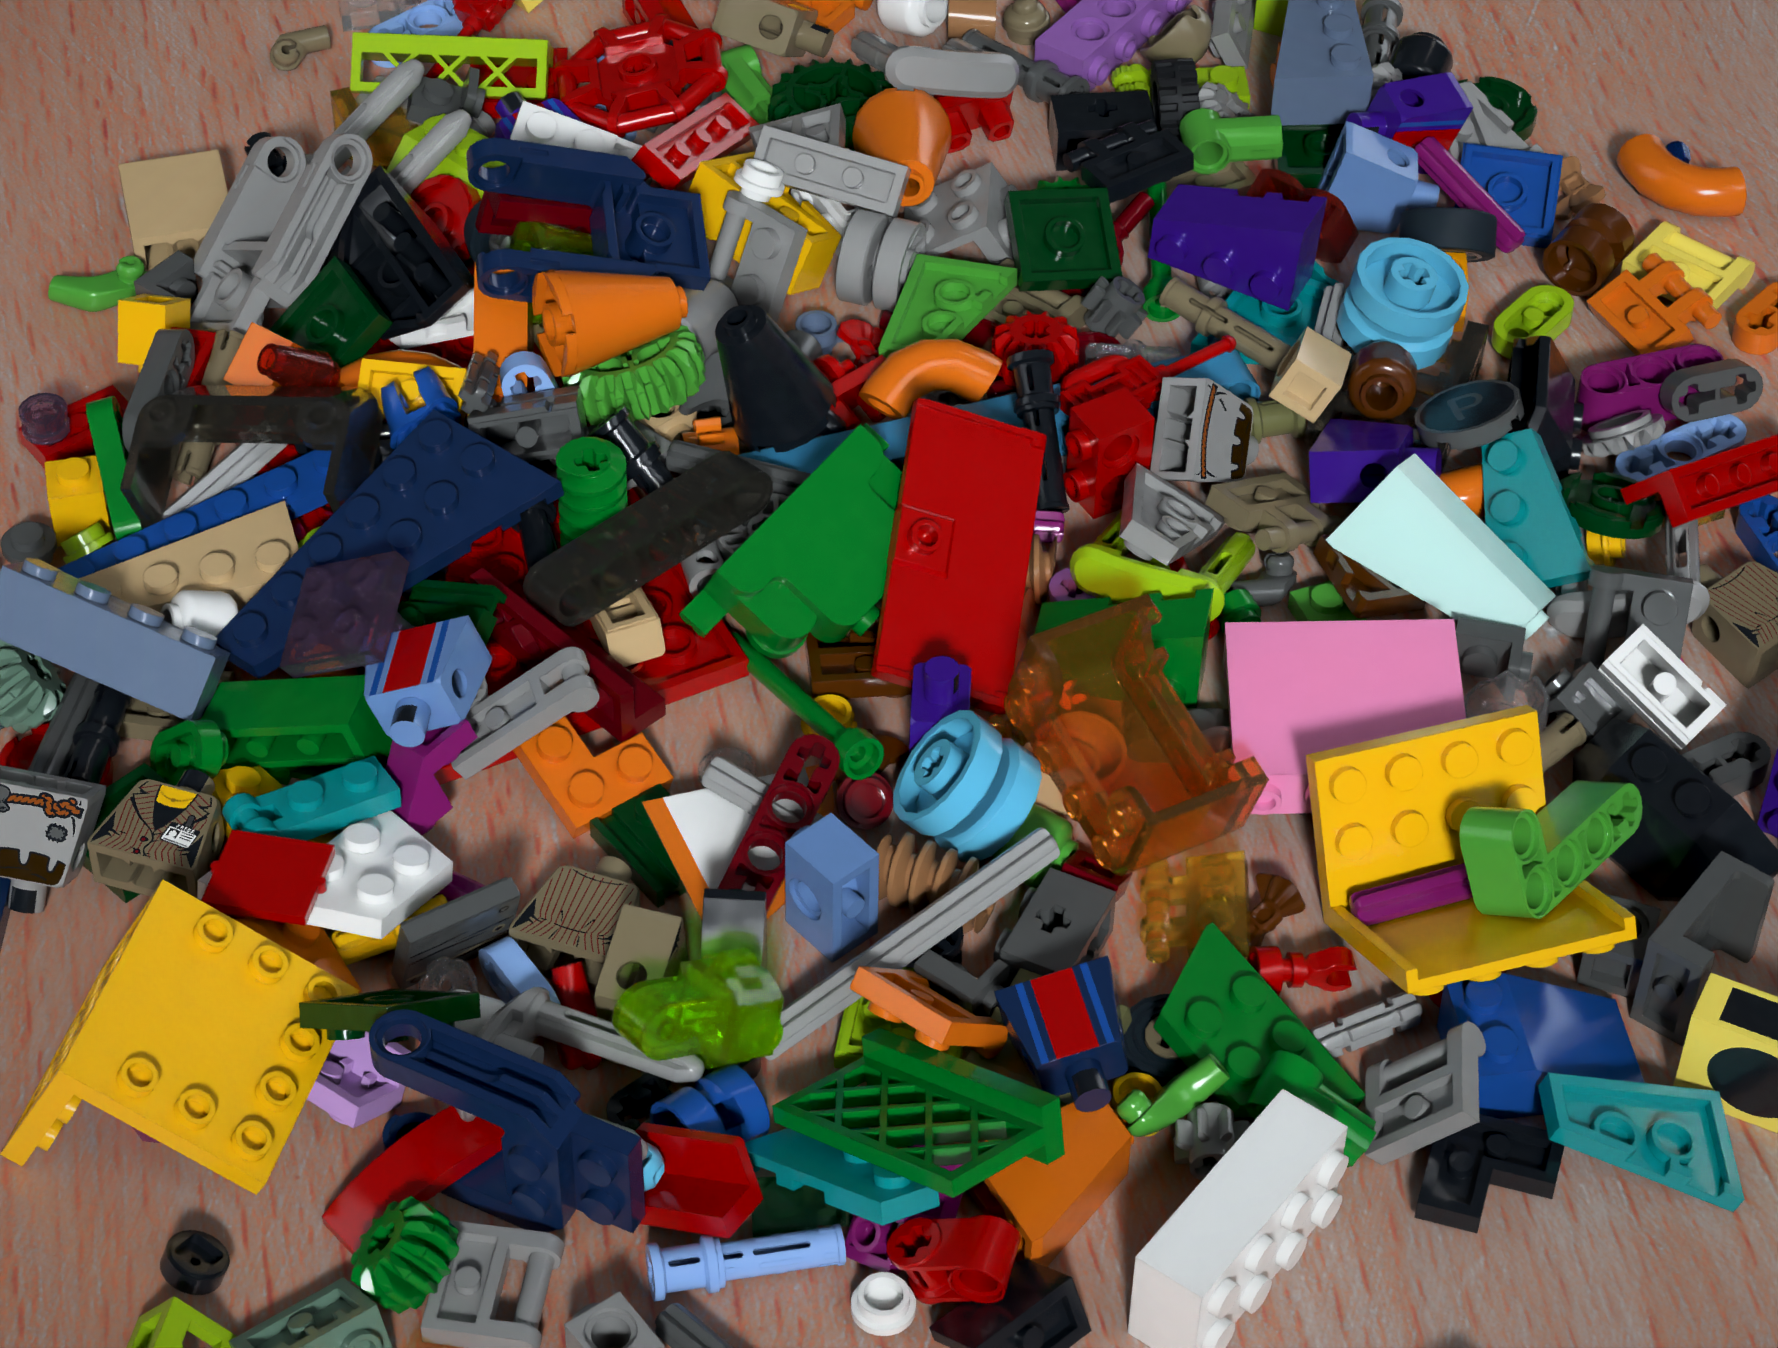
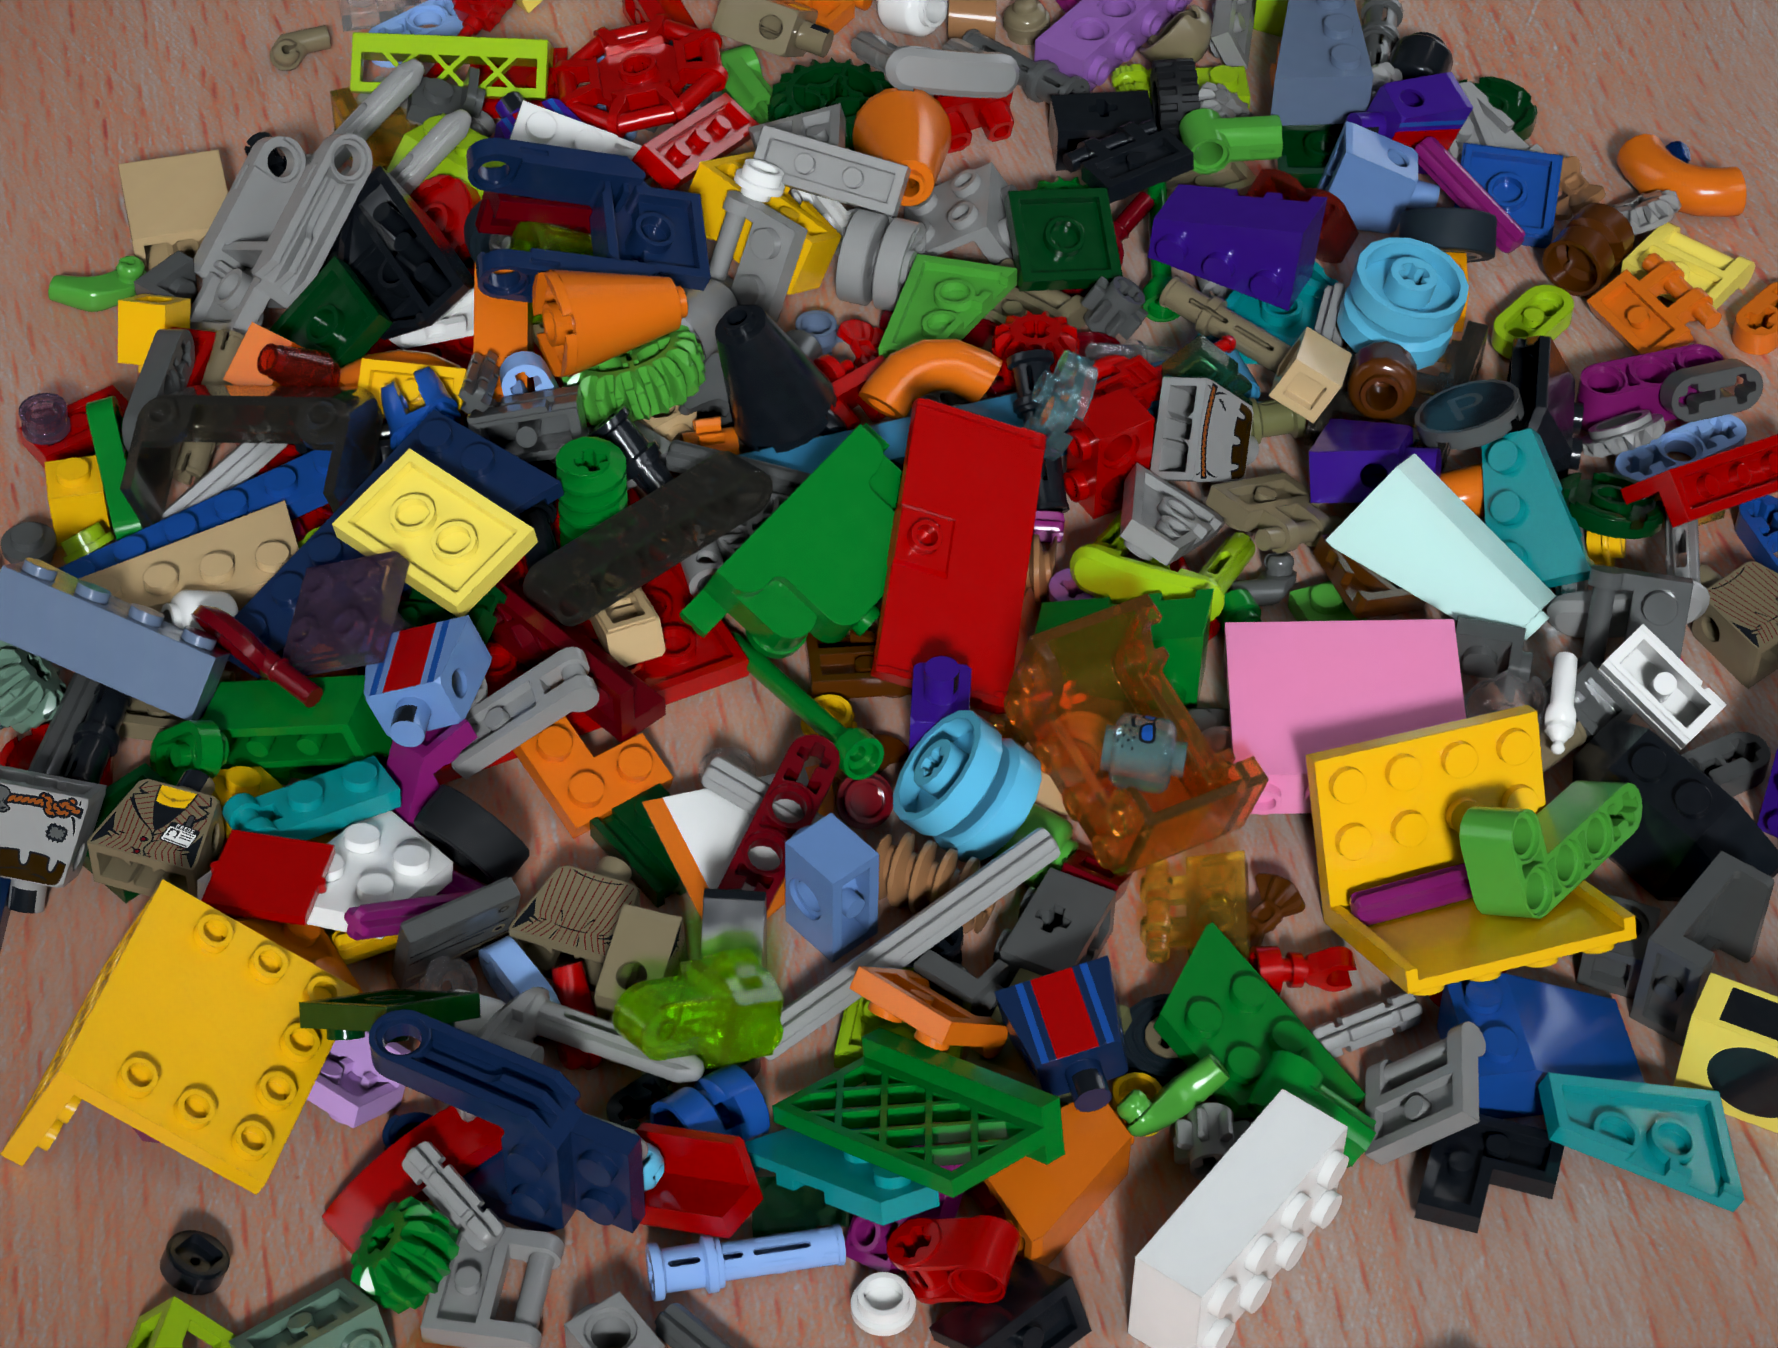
none -> dark red piece [191,605,323,708]
none -> light yellow plate [332,448,538,617]
none -> magenta axle [344,890,475,940]
none -> light grey axle [402,1141,506,1253]
none -> black tyre [414,785,530,885]
none -> clear light blue plate [1024,350,1098,462]
none -> clear light blue head [1100,713,1188,794]
none -> clear green plate [1162,334,1253,407]
none -> white piece [1544,652,1578,755]
none -> light grey gear [1612,190,1682,235]

